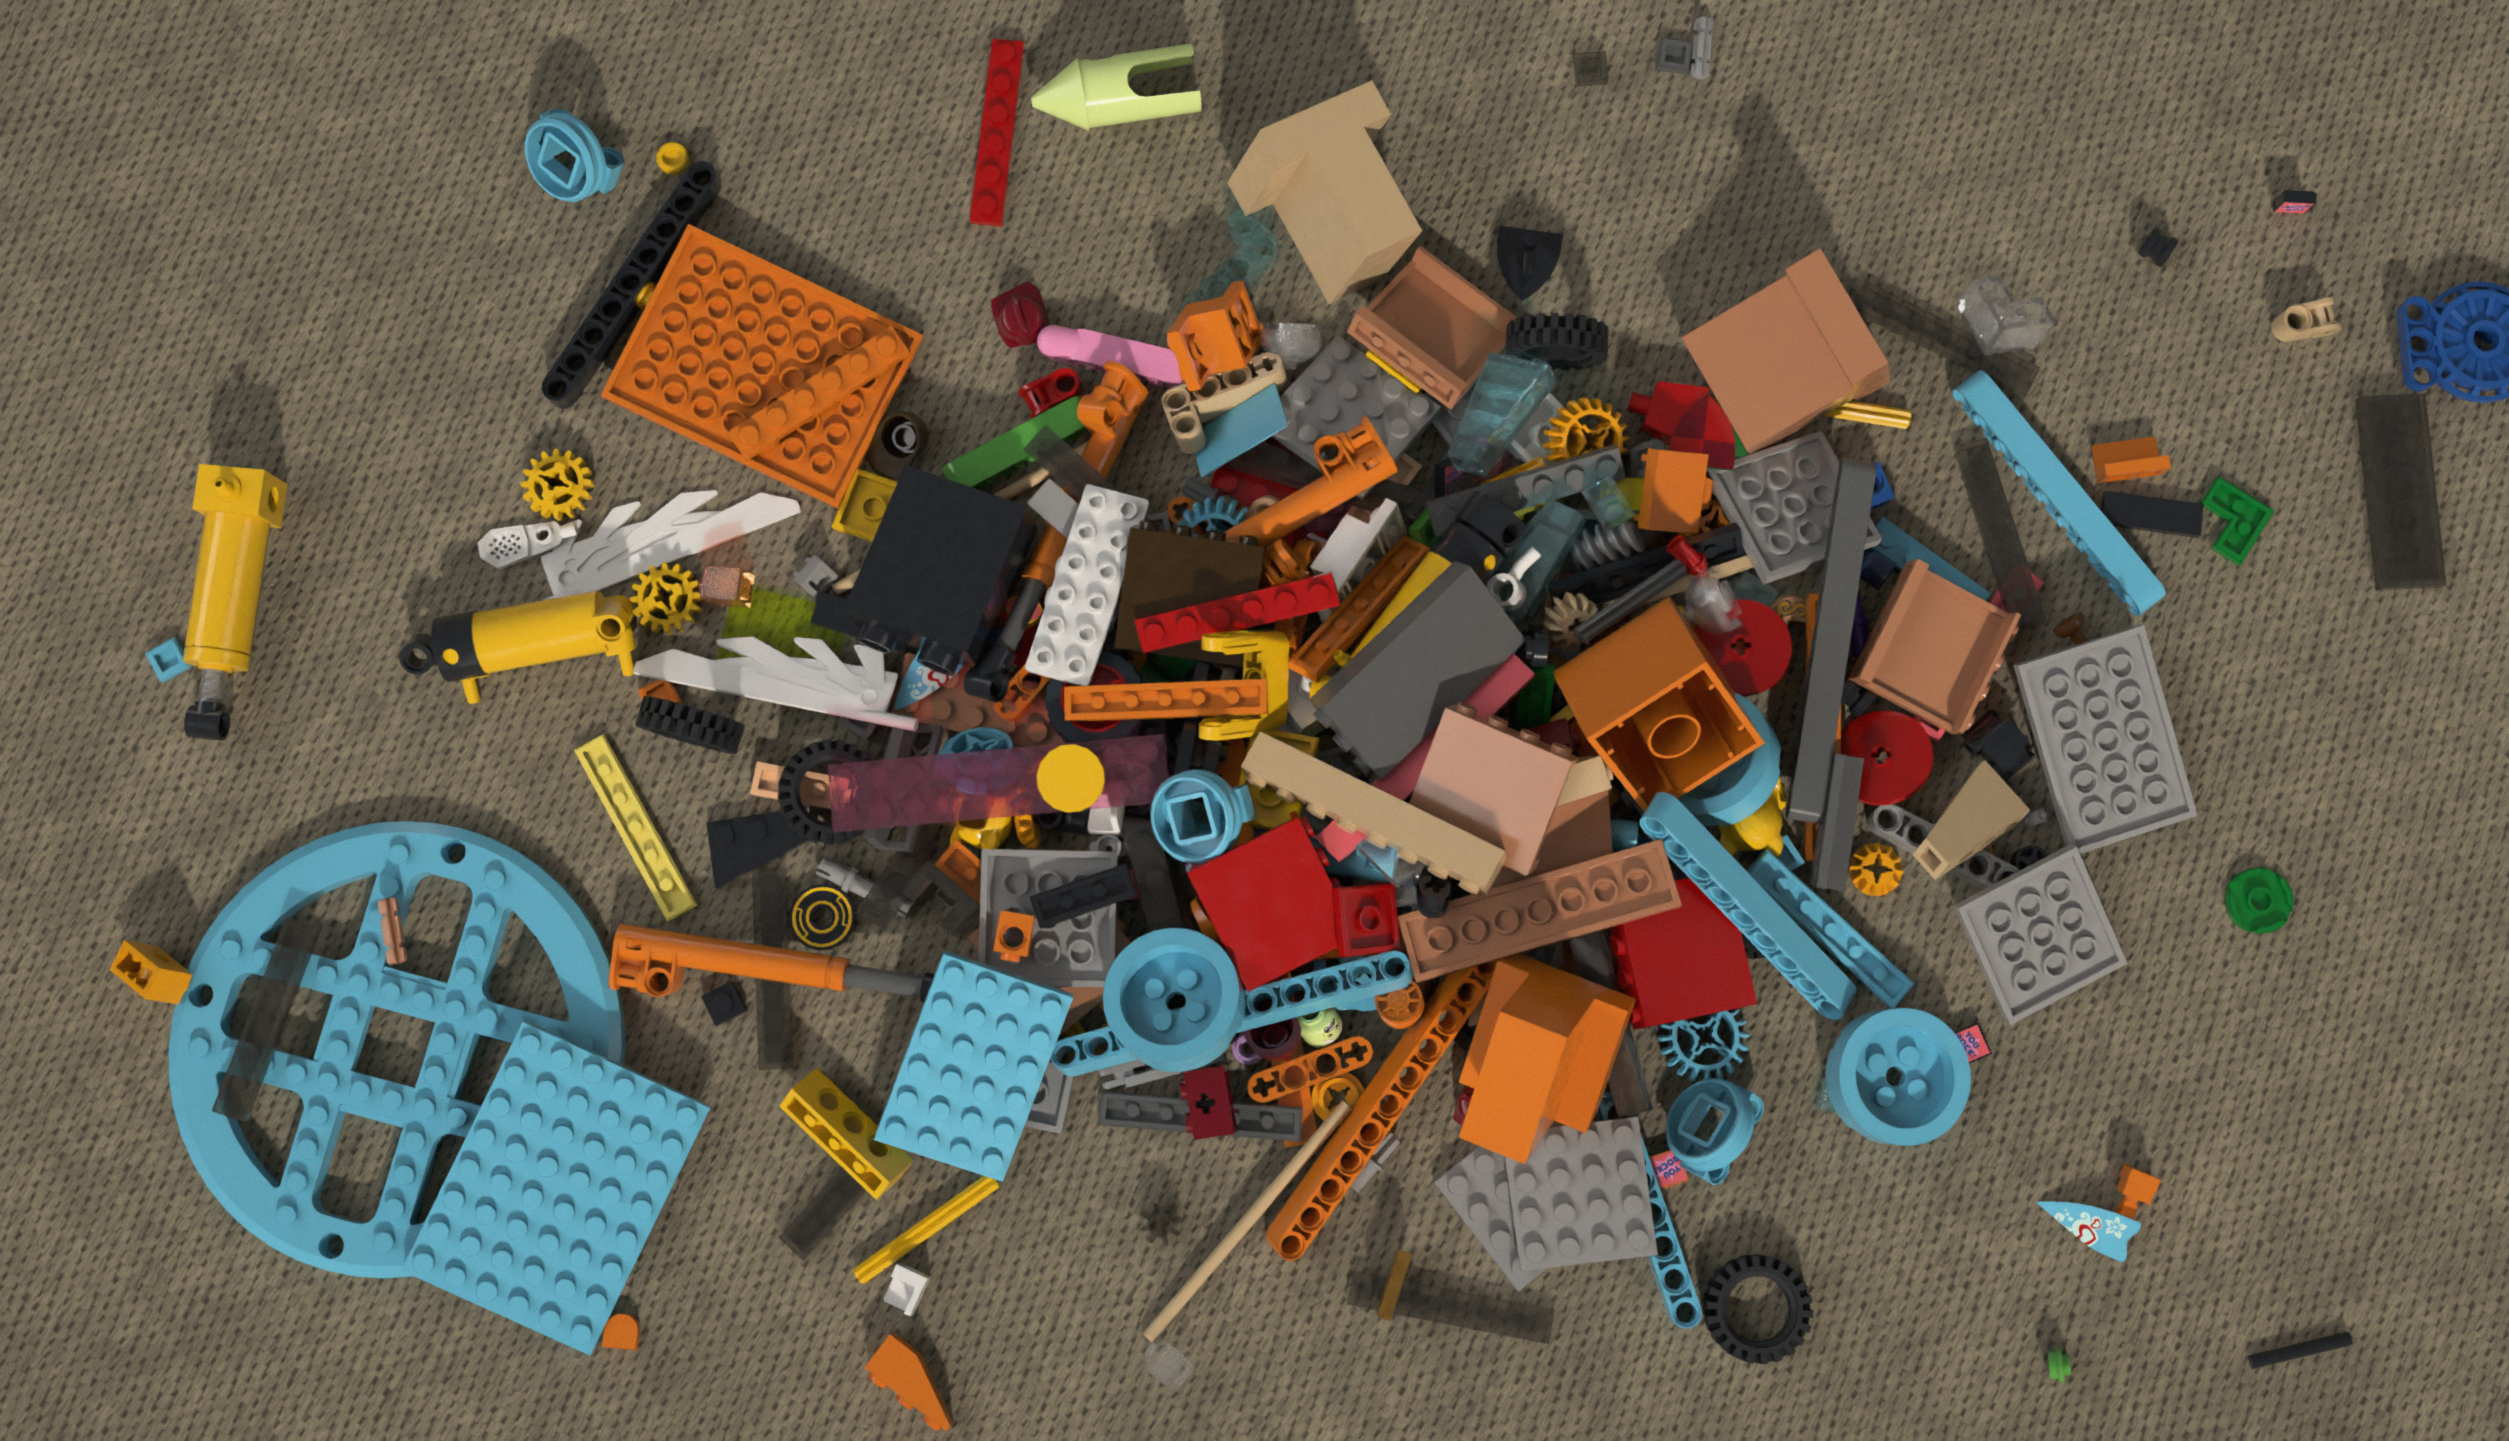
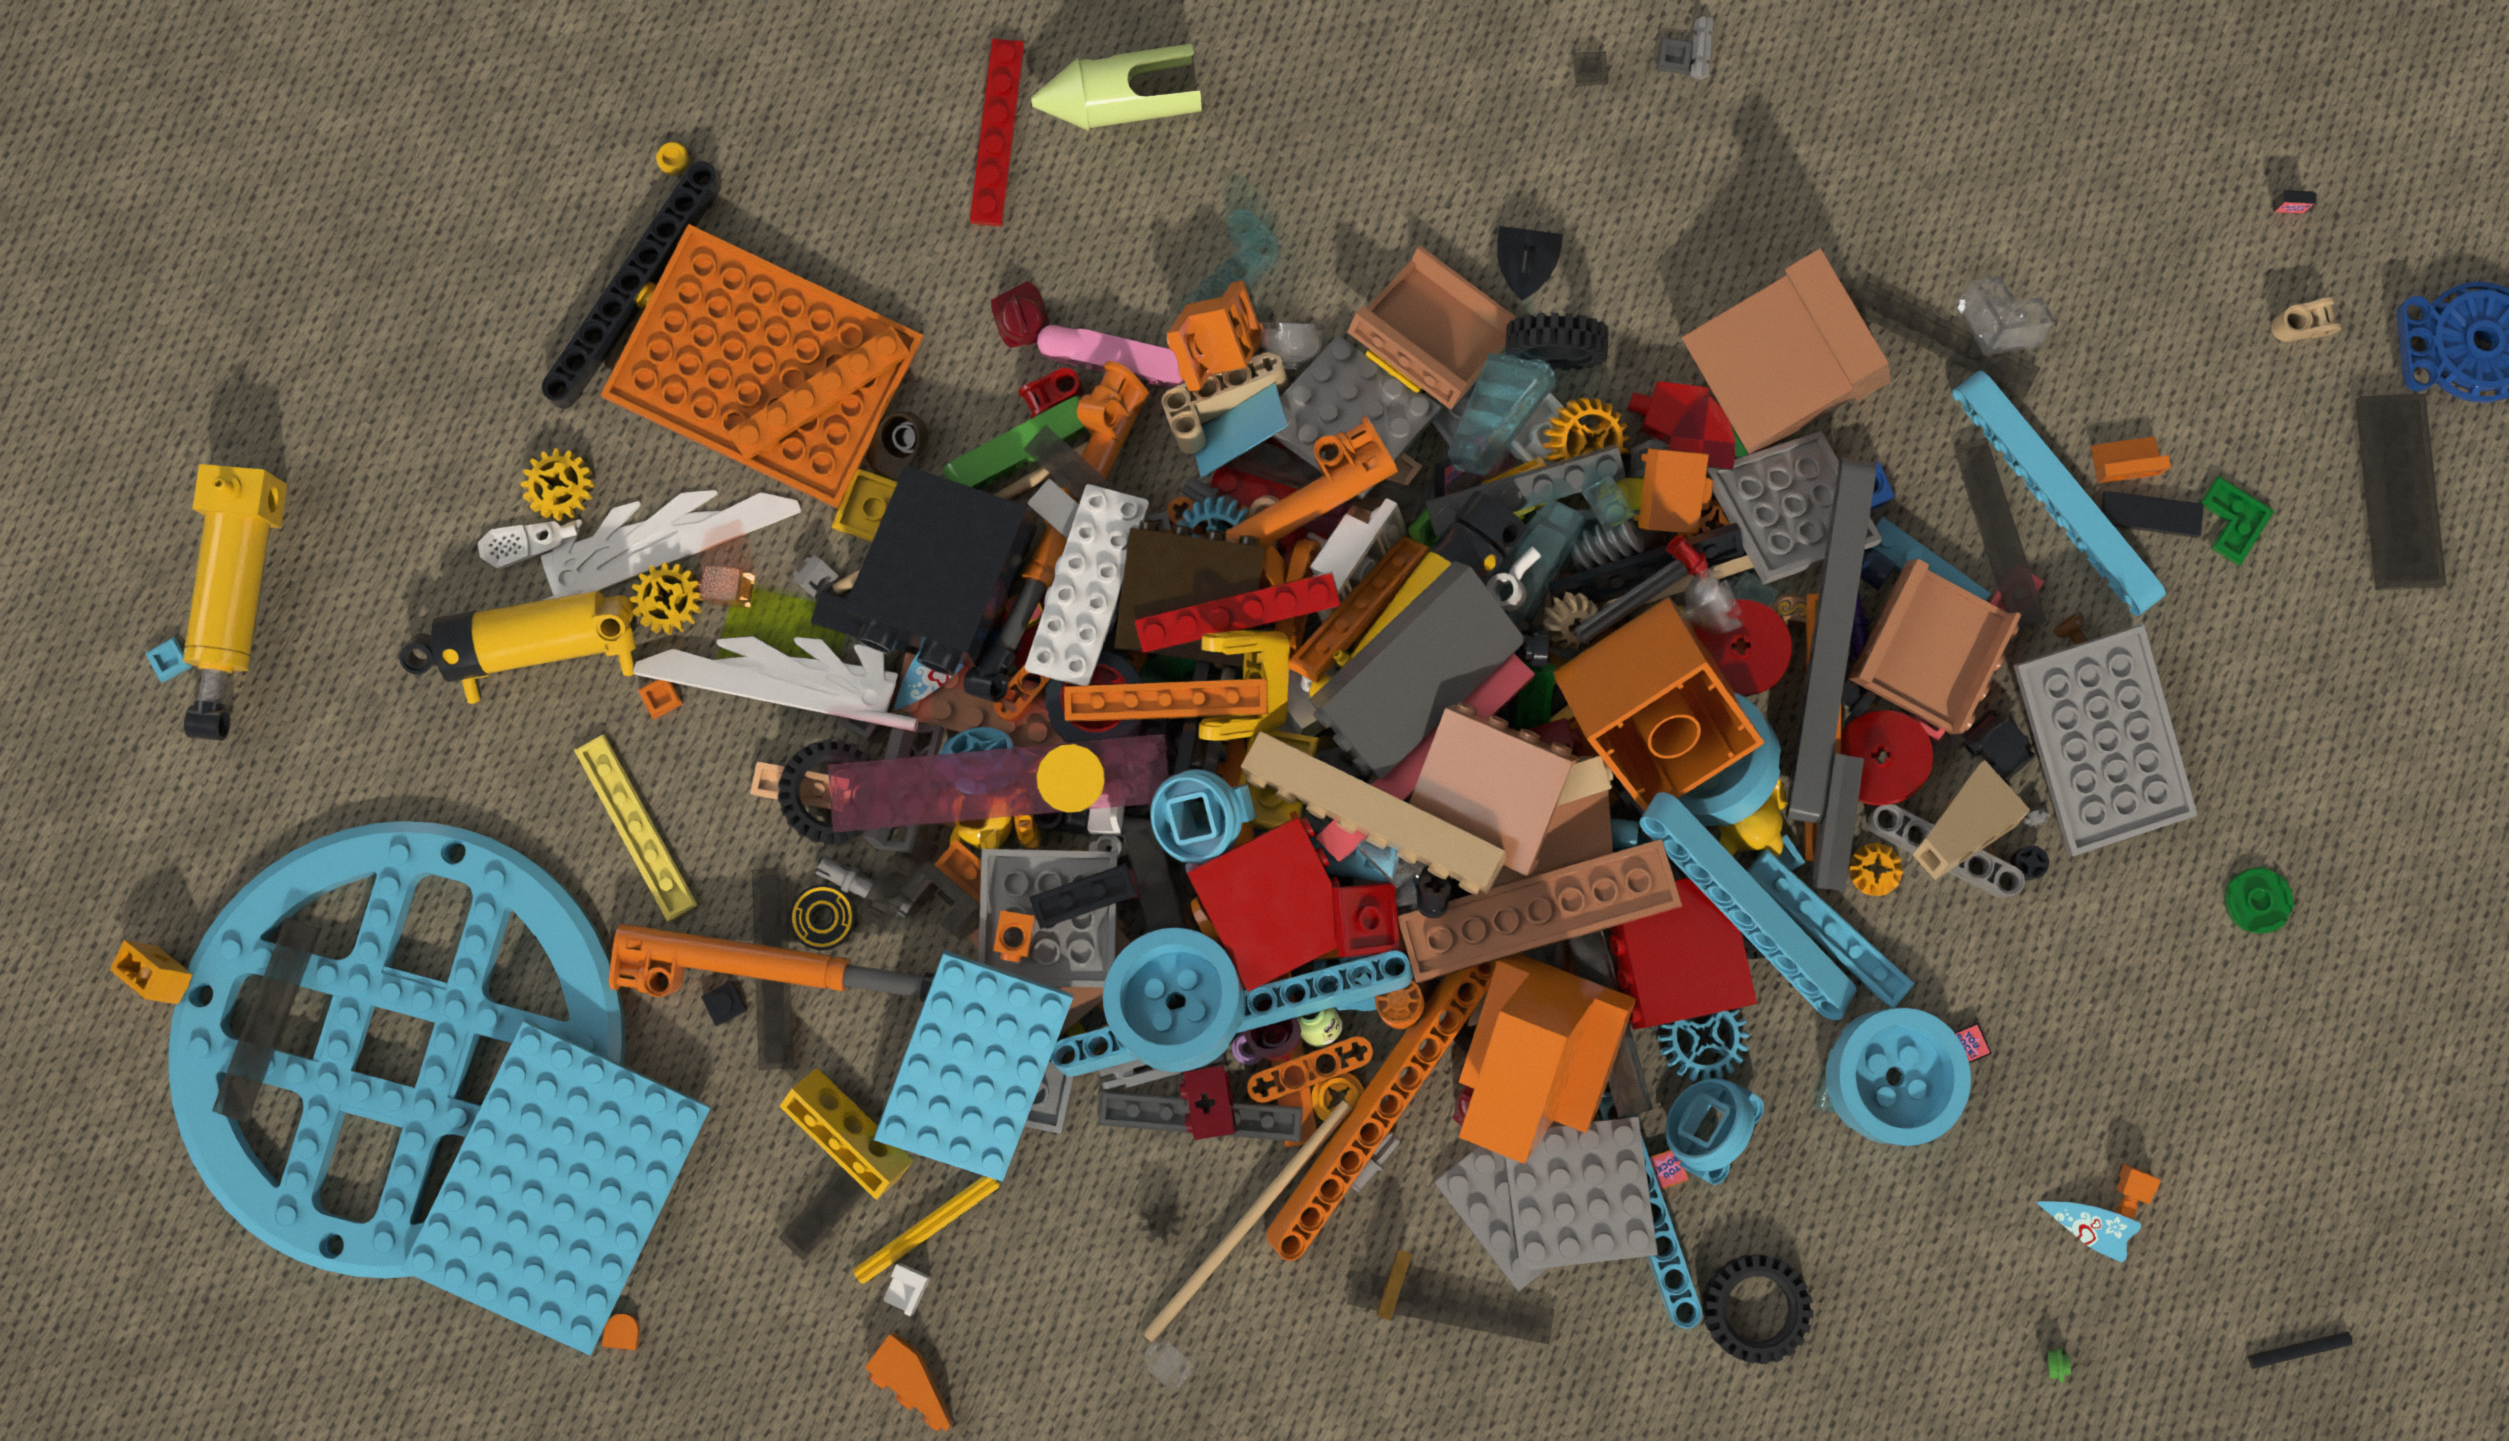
nougat axle [378,897,407,964] -> none
medium azure piece [525,108,624,202] -> none
black tyre [635,696,745,754] -> none
black wing [706,807,810,889] -> none
tan piece [1227,80,1422,304] -> none
orange wheel [1263,538,1309,584] -> none
yellow axle [1825,401,1911,429] -> none
light grey plate [1953,844,2128,1025] -> none
black wheel [2138,227,2179,267] -> none

